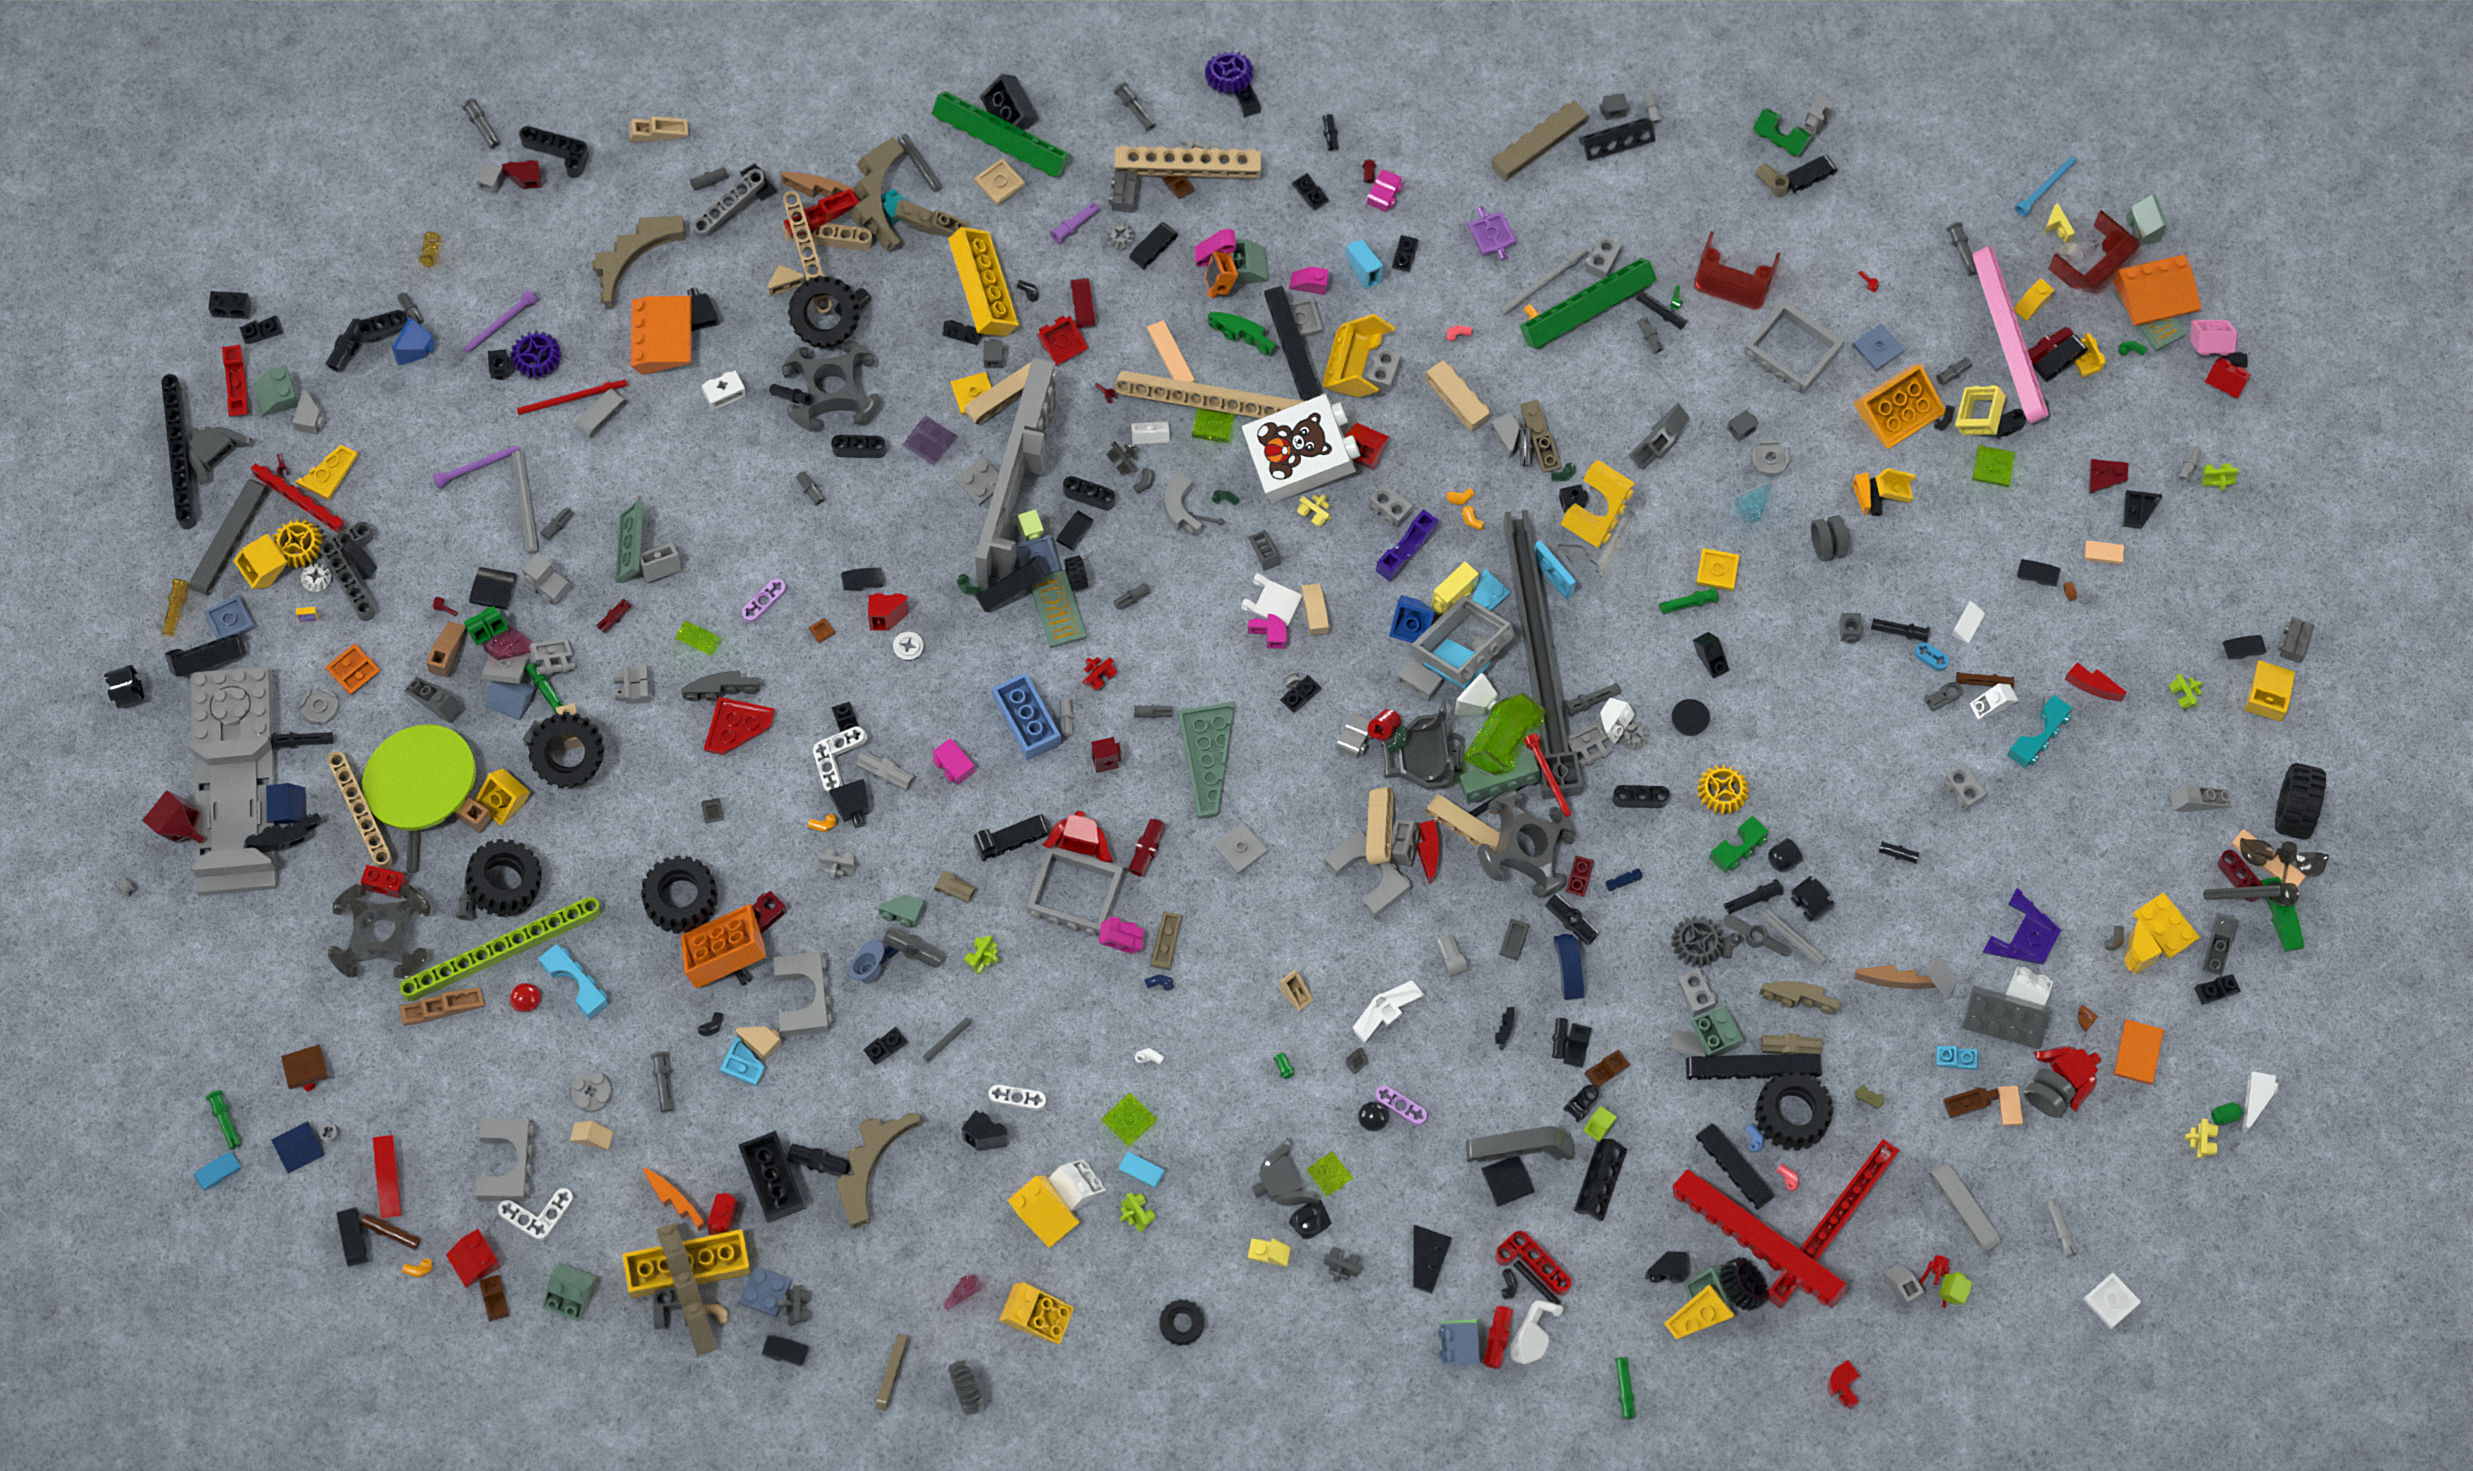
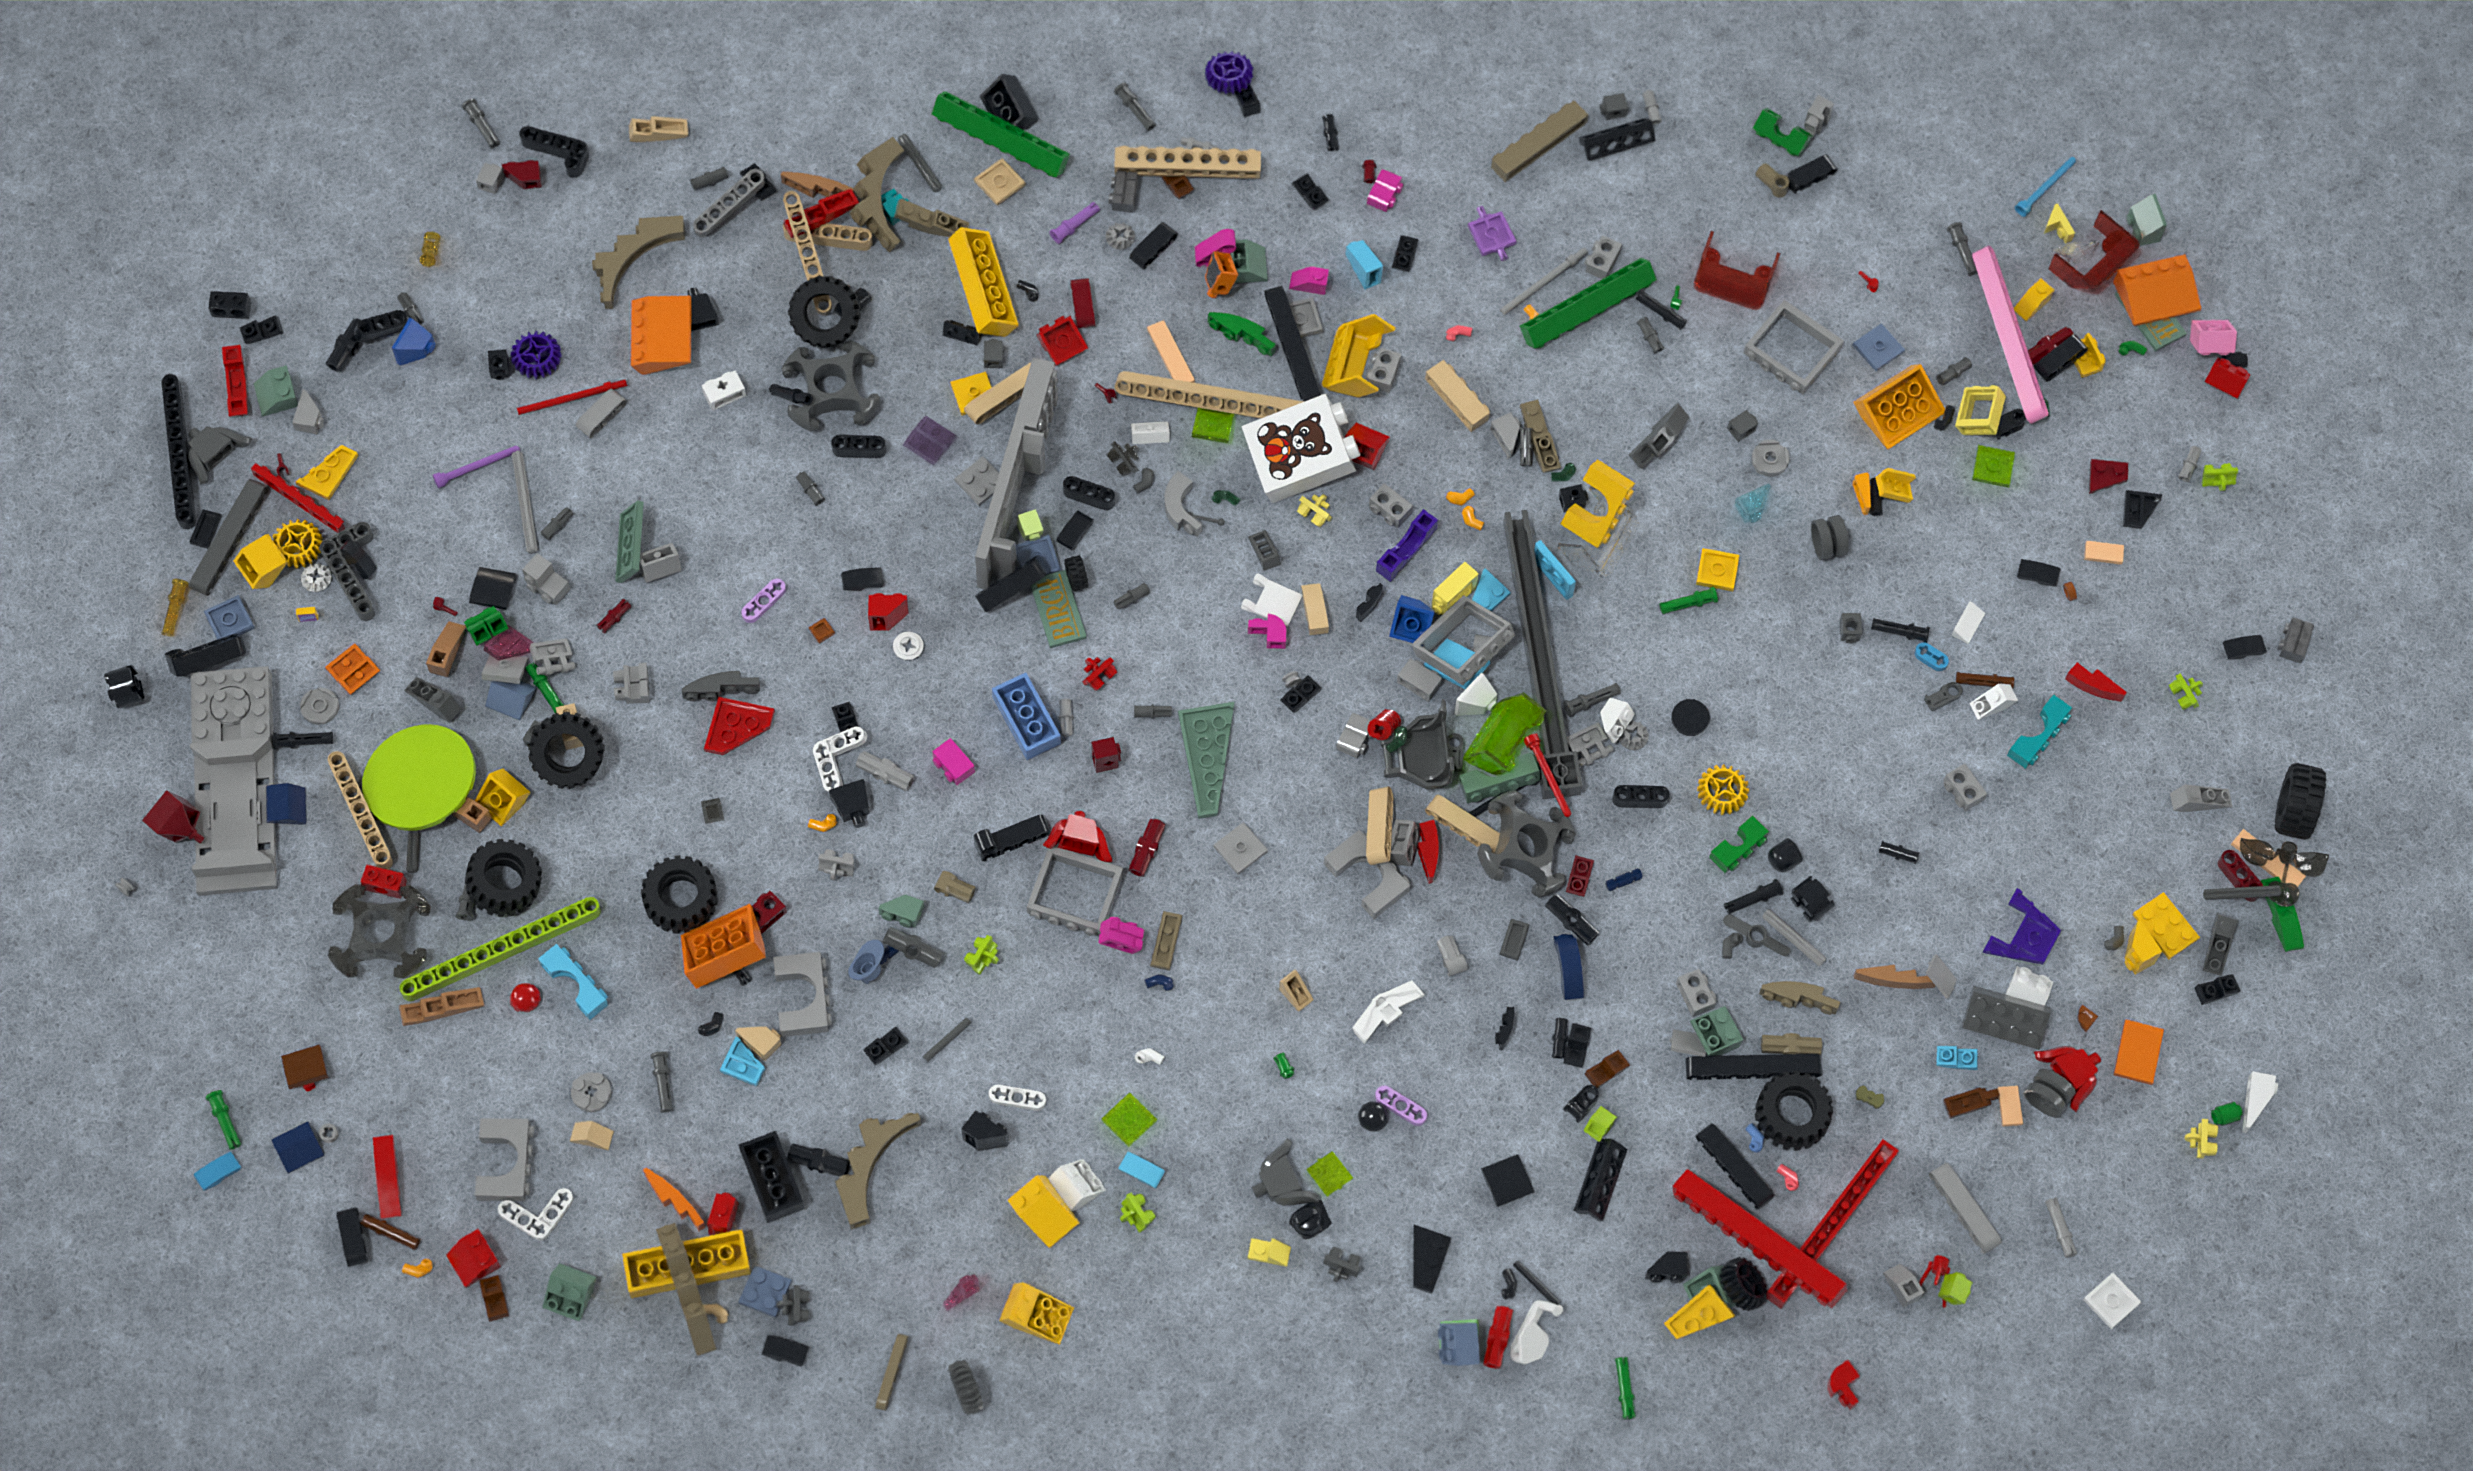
black slope [243,813,321,852] -> none
medium lavender piece [464,290,538,353] -> none
dark grey piece [653,1287,687,1330] -> none
clear neon green hinge [675,620,721,656] -> none
tan slope [768,265,804,296] -> none
clear green arm [957,574,981,596] -> none
black tyre [1159,1299,1204,1346] -> none
clear smoke slope [1345,1047,1369,1074] -> none
dark grey beam [1466,1126,1573,1163] -> none
red beam [1495,1230,1571,1296] -> none
dark grey gear [1671,916,1724,968] -> none
black slope [1692,632,1729,679] -> none
yellow slope [2244,660,2295,722] -> none
none -> black tile [189,509,222,549]
none -> black slope [1356,583,1383,622]

